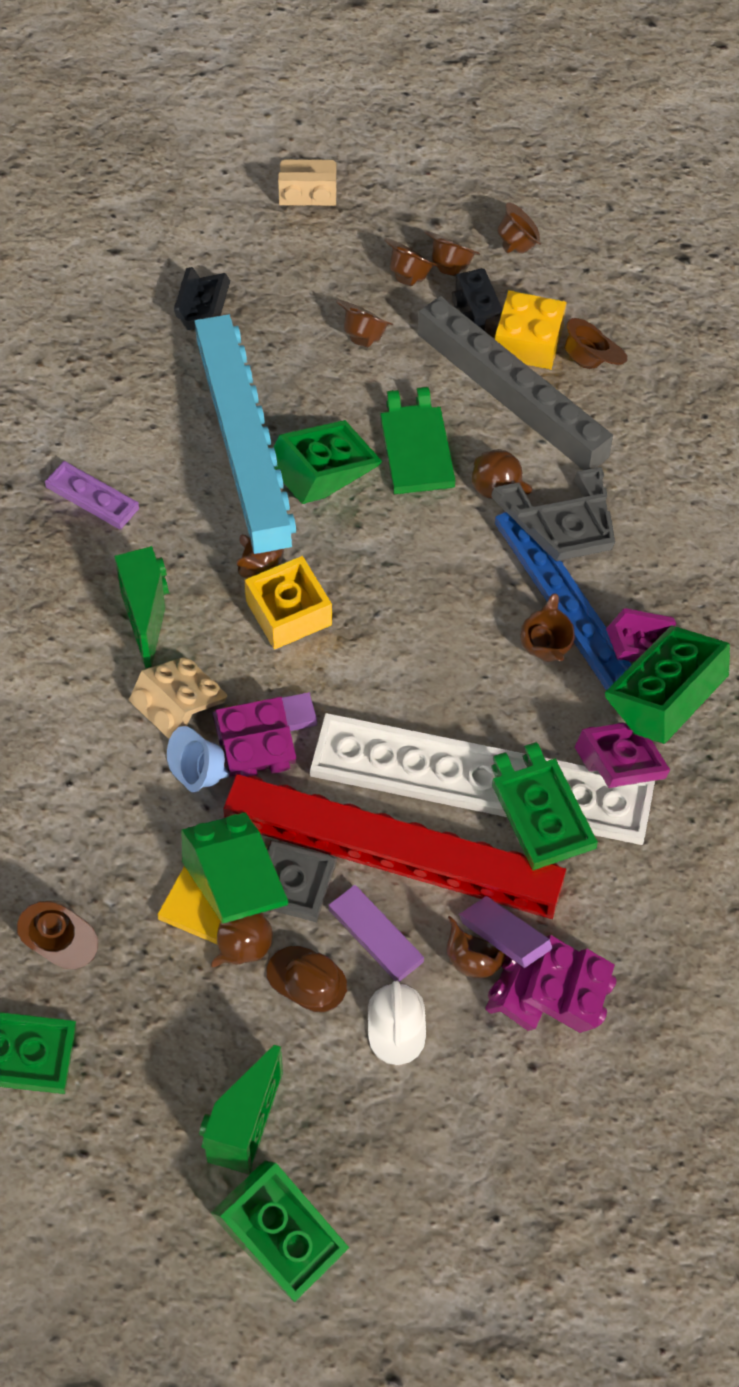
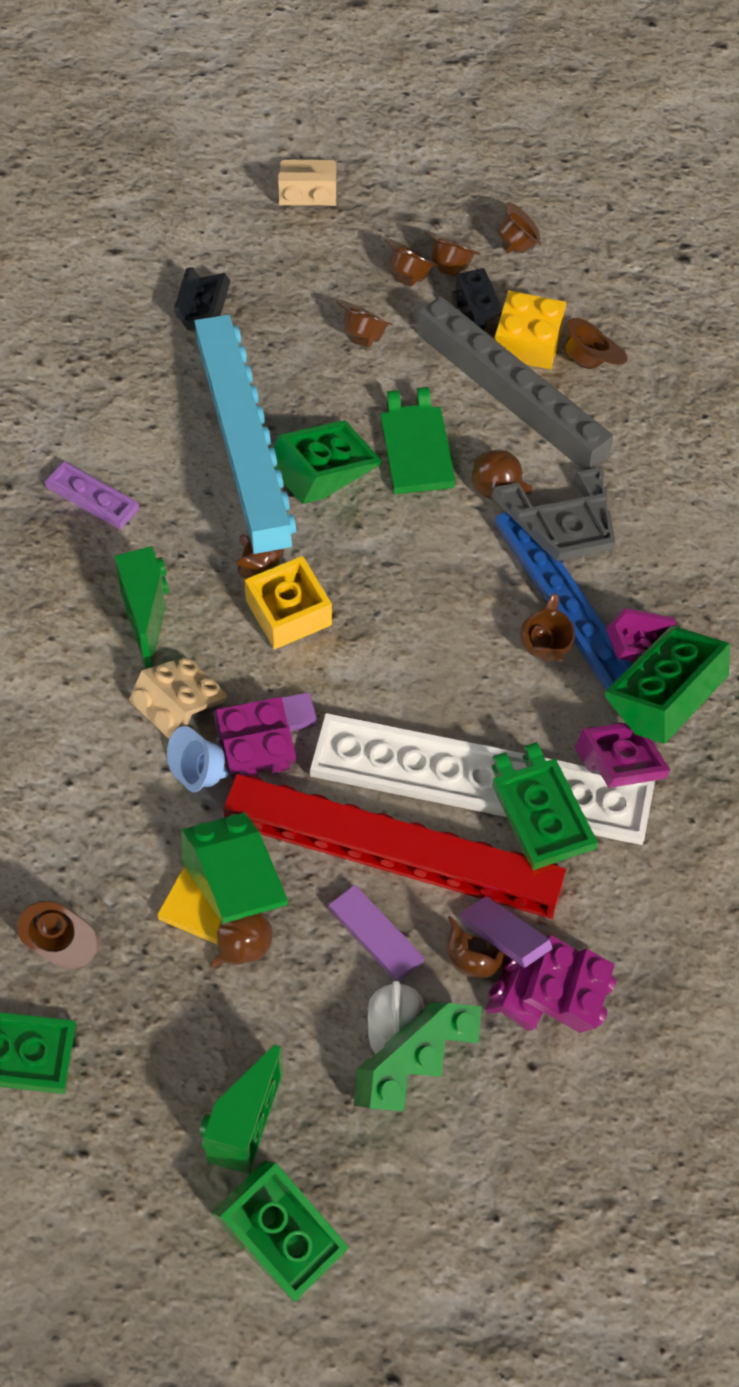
dark grey tile [267,840,337,923] -> none
reddish brown piece [267,946,347,1012] -> none
none -> green brick [354,1002,482,1111]

